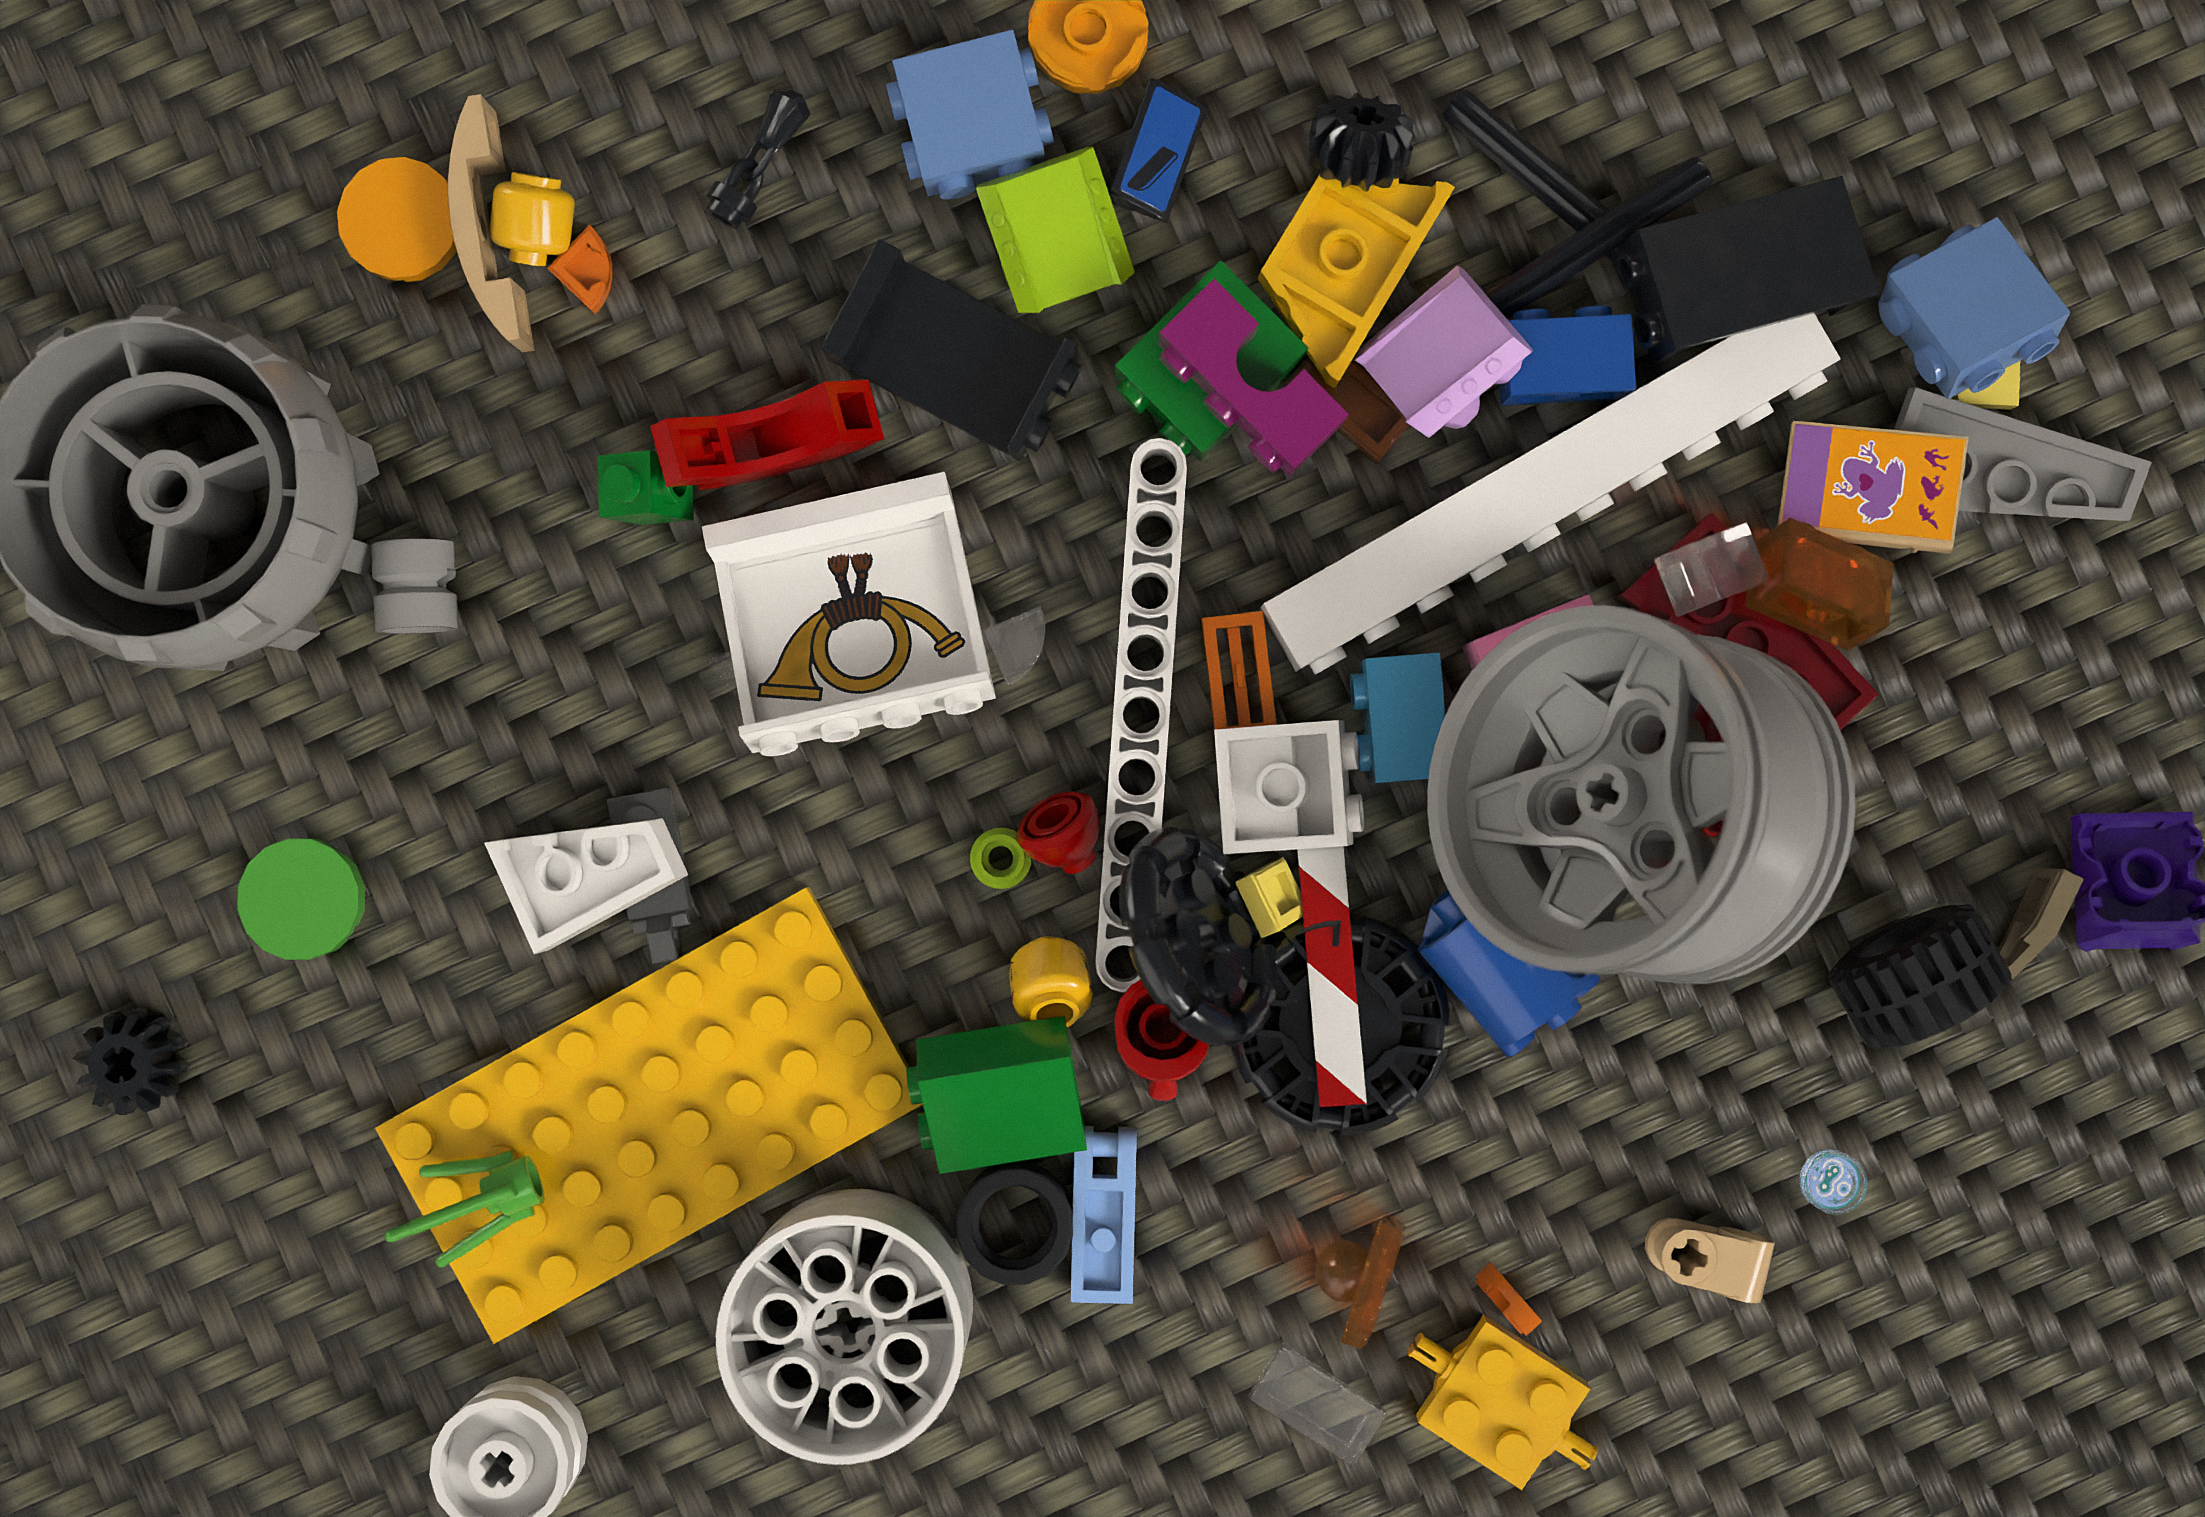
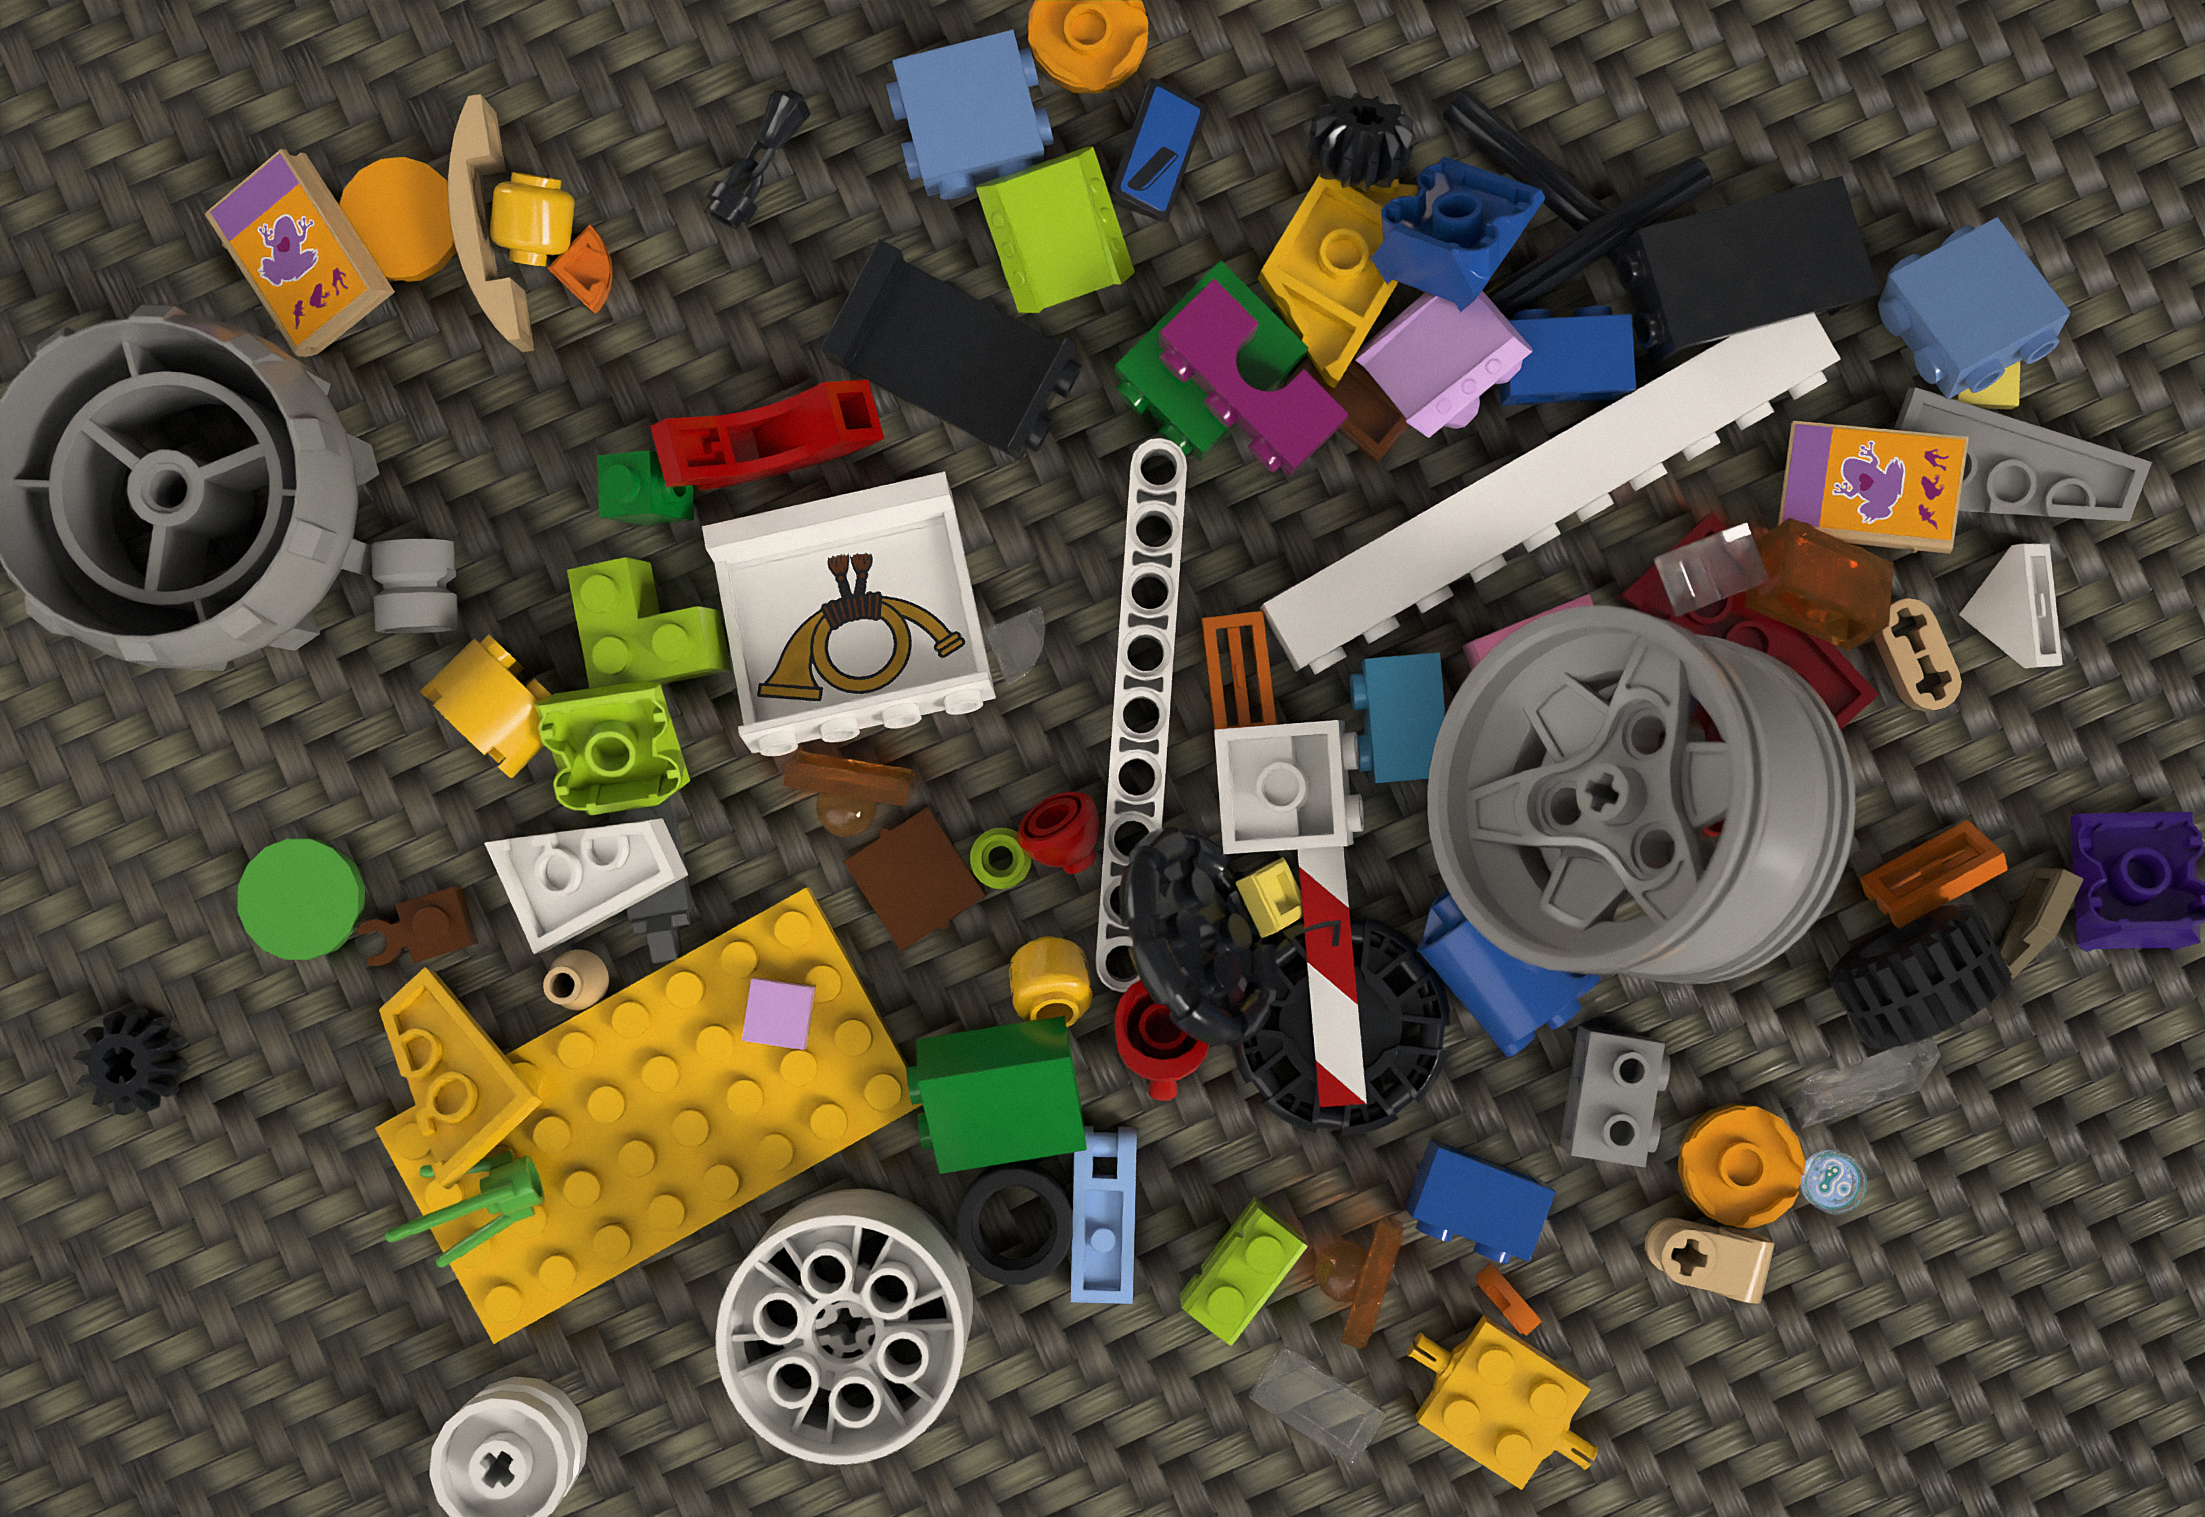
none -> piece [205,149,395,357]
none -> reddish brown plate [357,885,479,966]
none -> yellow wing [379,967,543,1190]
none -> yellow brick [420,635,551,779]
none -> lime slope [534,680,690,815]
none -> tan cone [543,949,609,1011]
none -> lime brick [567,557,731,688]
none -> lavender tile [742,977,816,1050]
none -> clear orange tile [783,751,916,837]
none -> reddish brown piece [843,806,986,951]
none -> lime brick [1179,1197,1308,1346]
none -> blue slope [1371,156,1545,313]
none -> blue brick [1404,1138,1556,1264]
none -> light grey brick [1559,1026,1670,1167]
none -> light orange tile [1678,1103,1805,1229]
none -> clear wing [1792,1037,1941,1128]
none -> orange tile [1860,819,2008,929]
none -> tan beam [1871,598,1962,711]
none -> white slope [1959,544,2063,668]

